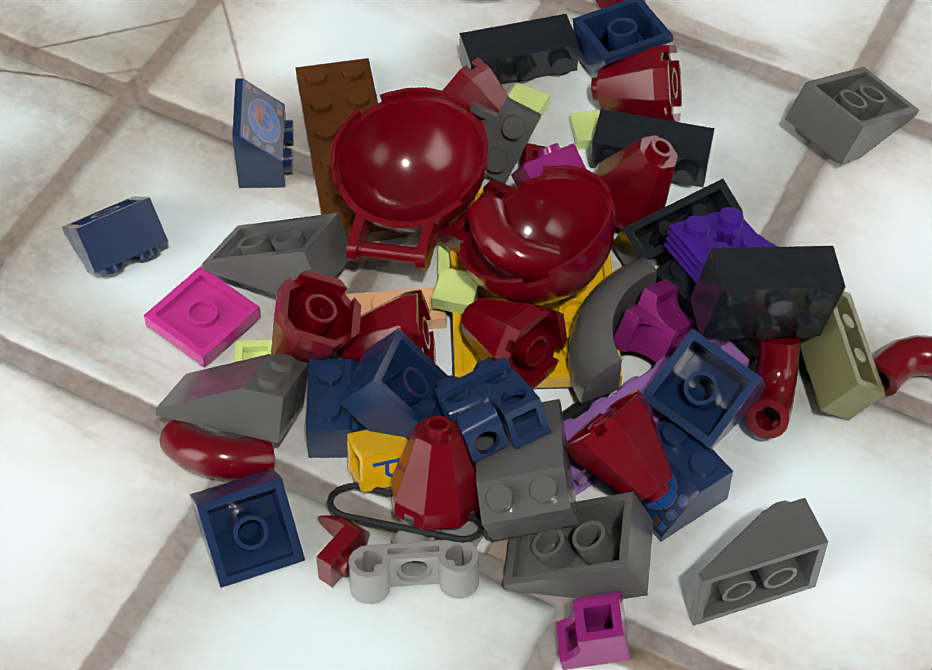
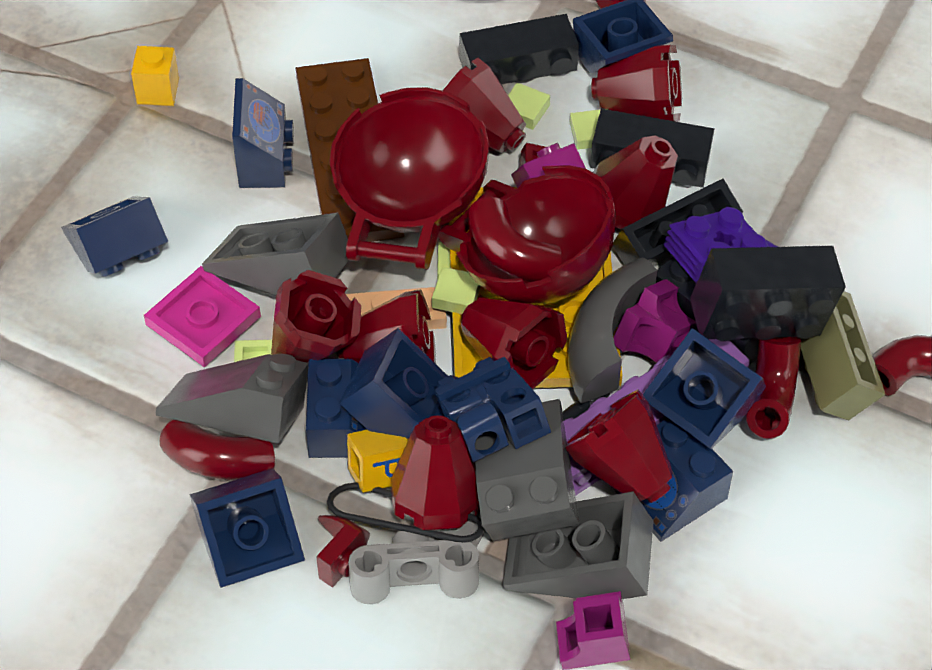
dark grey hinge [470,97,541,184] -> none
dark grey slope [689,498,828,626] -> none
dark grey slope [785,67,919,164] -> none
none -> yellow brick [131,46,179,106]

